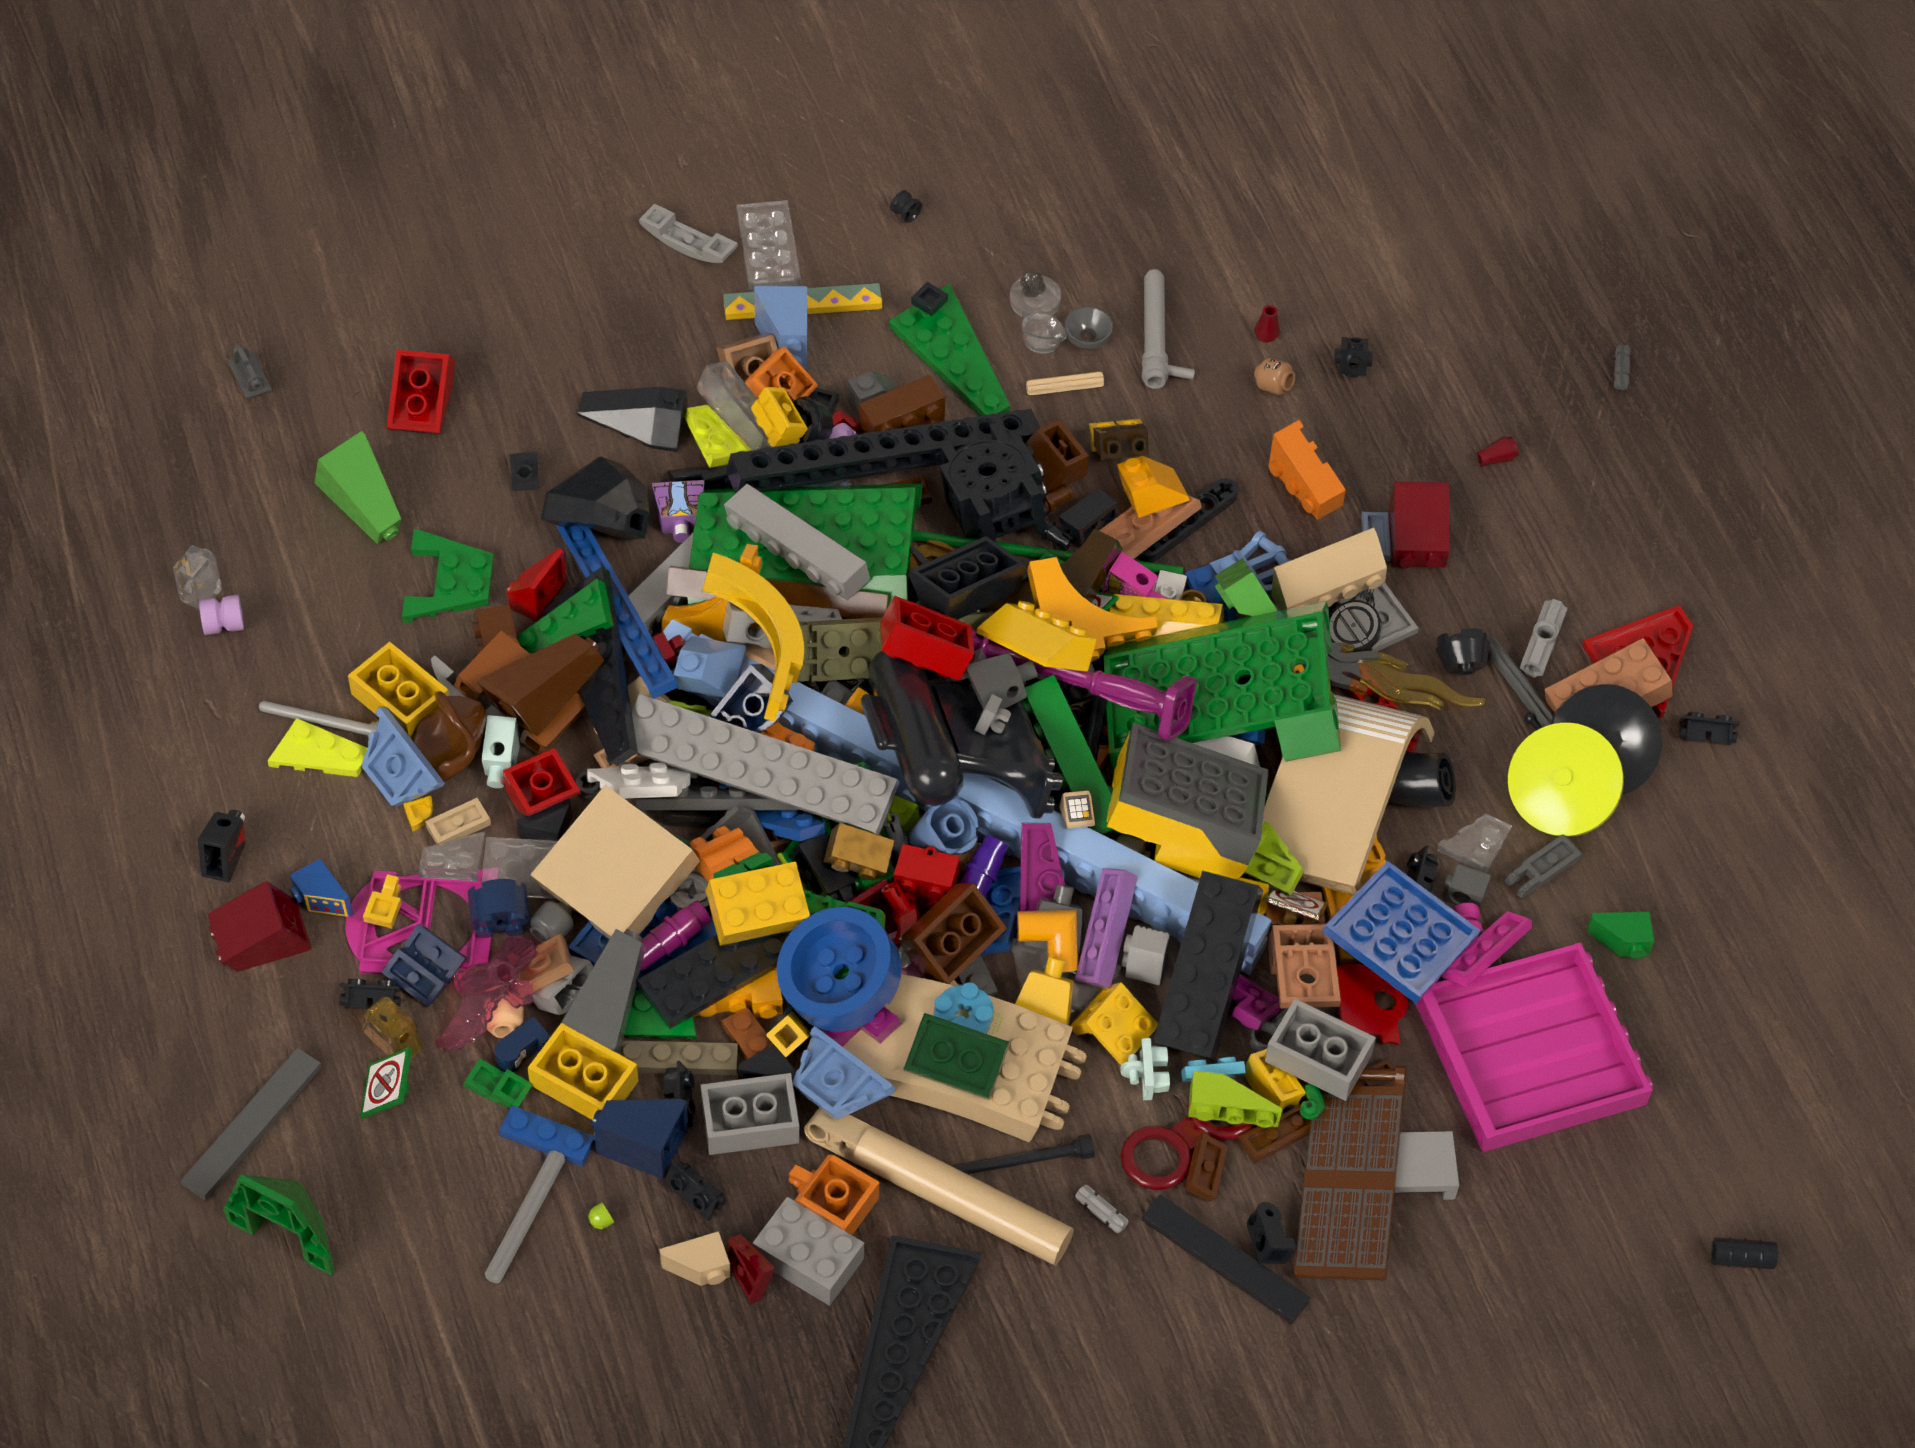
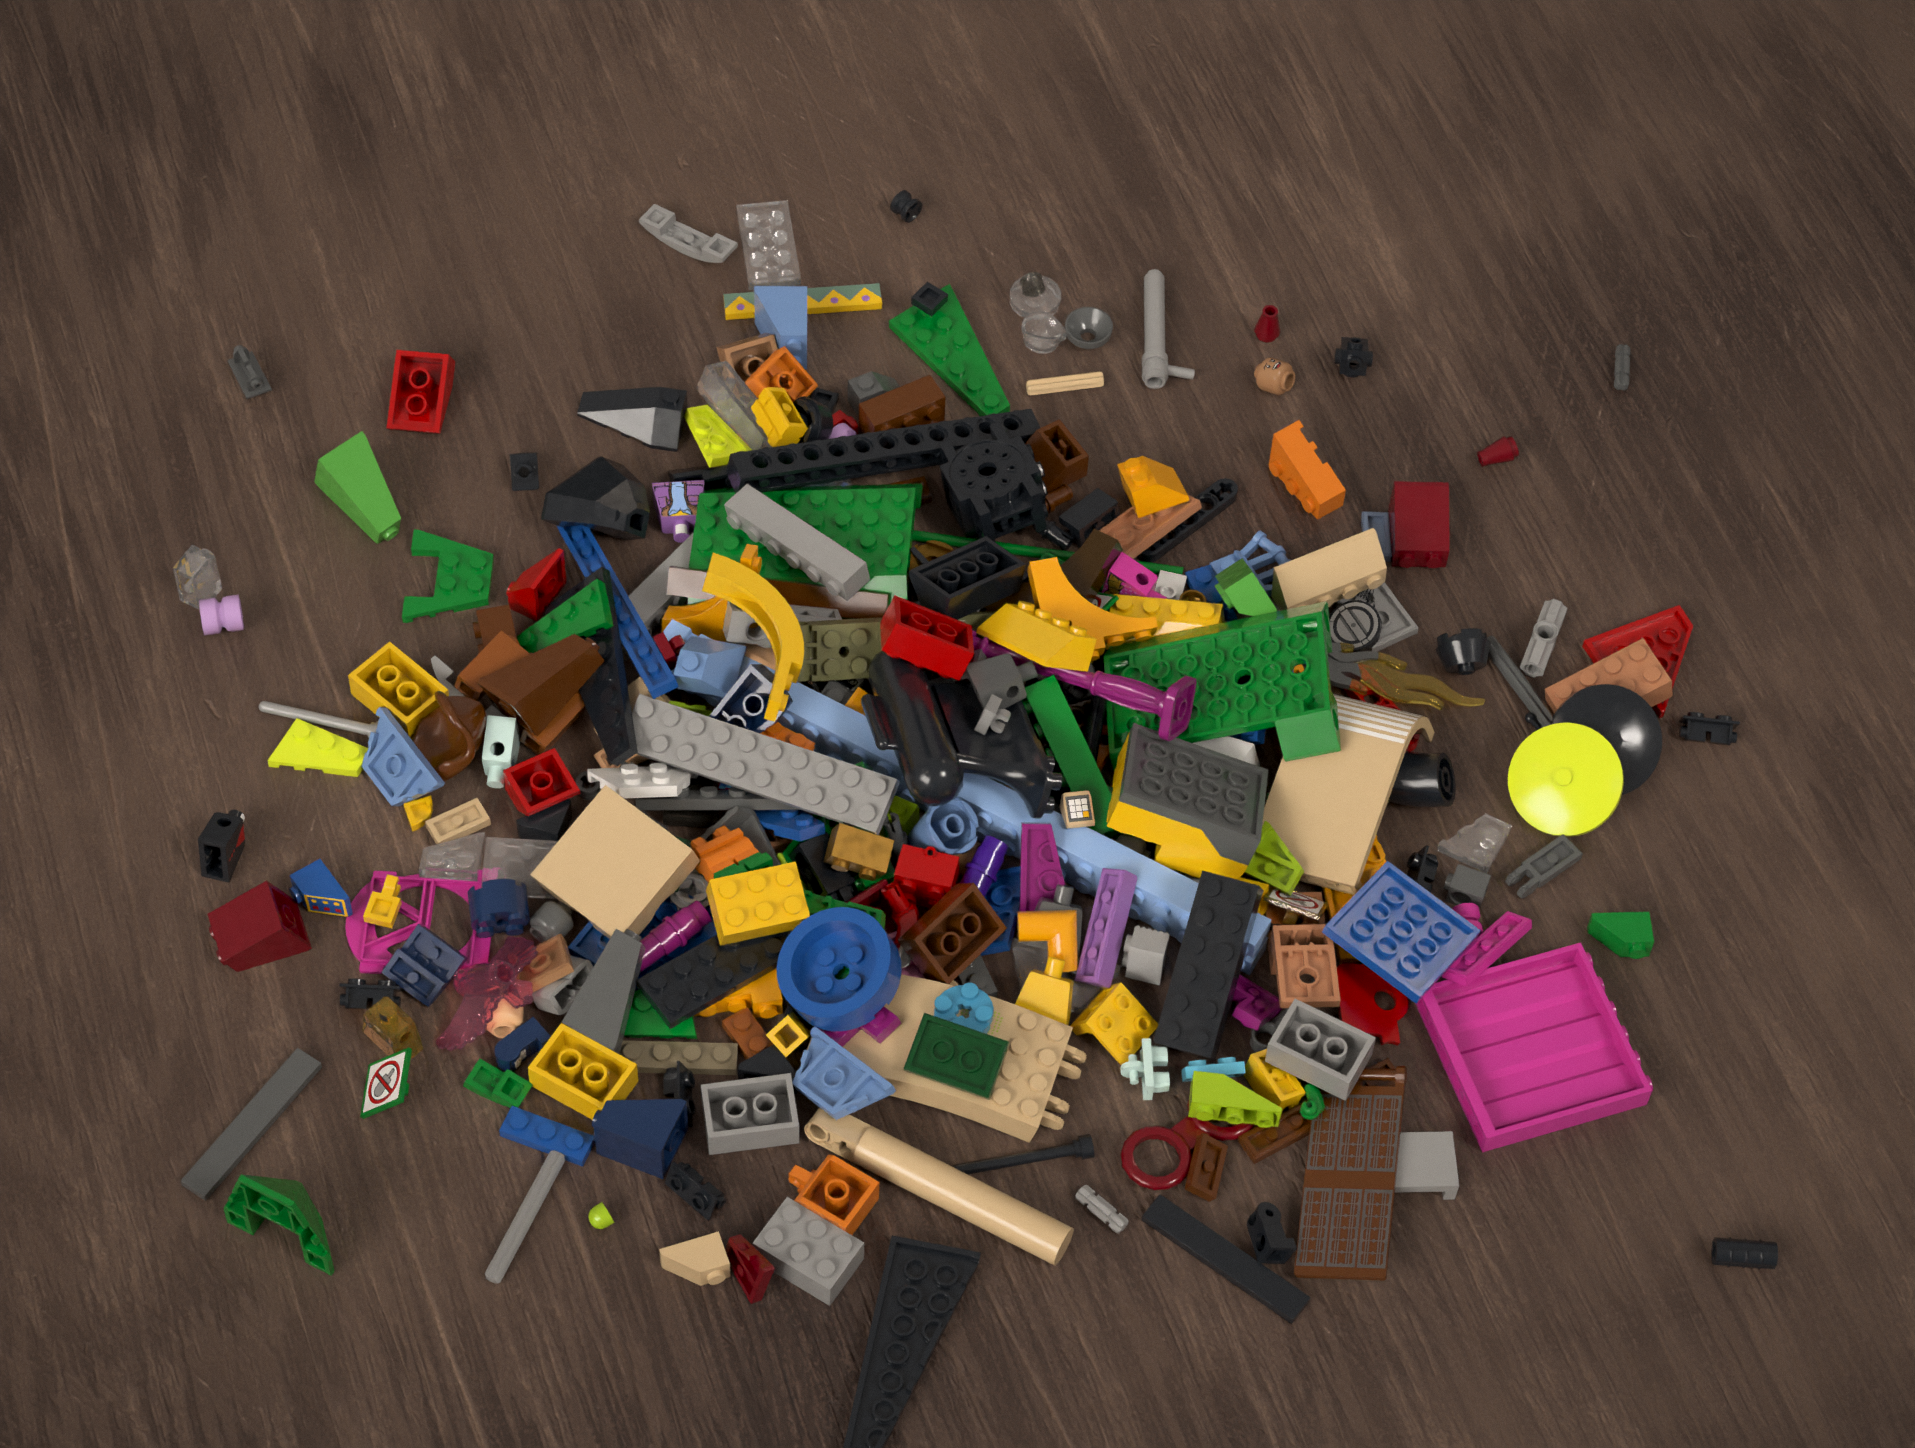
dark brown hips [1089,419,1149,459] -> none

